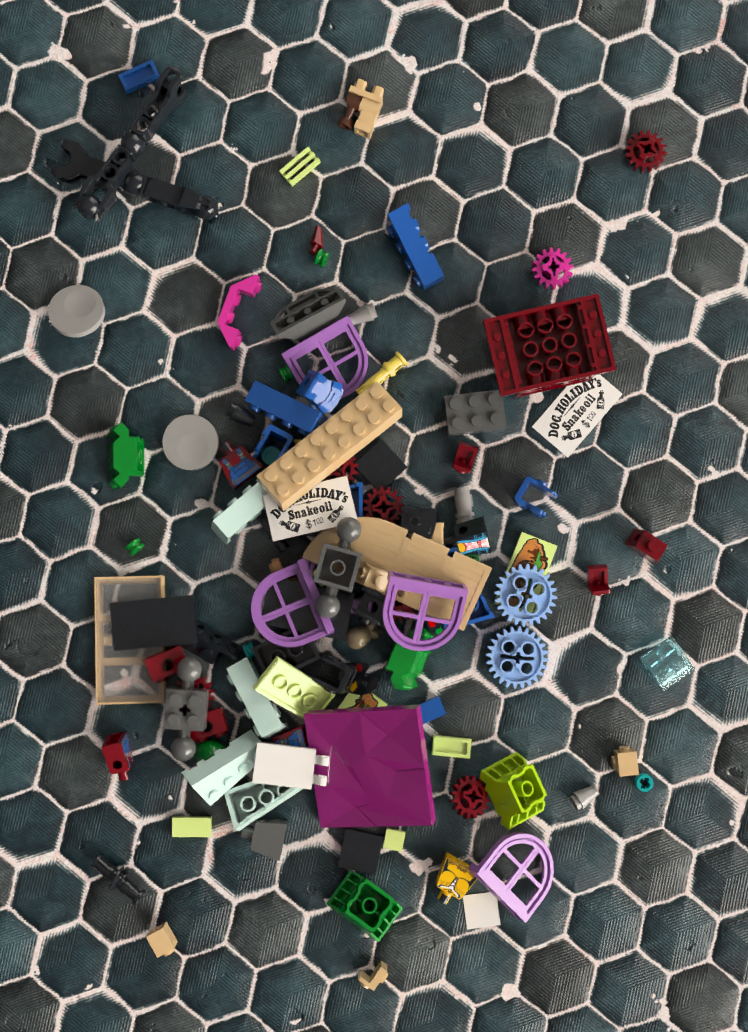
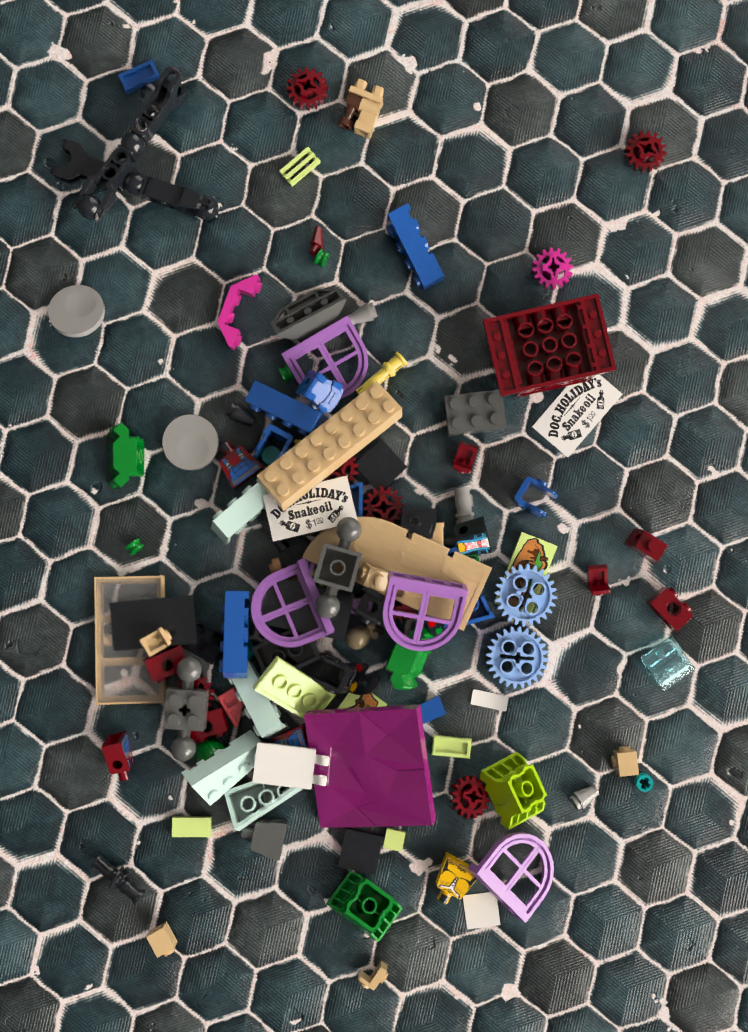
none -> tan bracket [139,627,172,658]
none -> coral tile [217,687,244,728]
none -> blue wedge [219,591,250,678]
none -> dark red gear [287,67,328,111]
none -> white sticker [470,689,509,712]
none -> dark red brick [646,587,693,632]

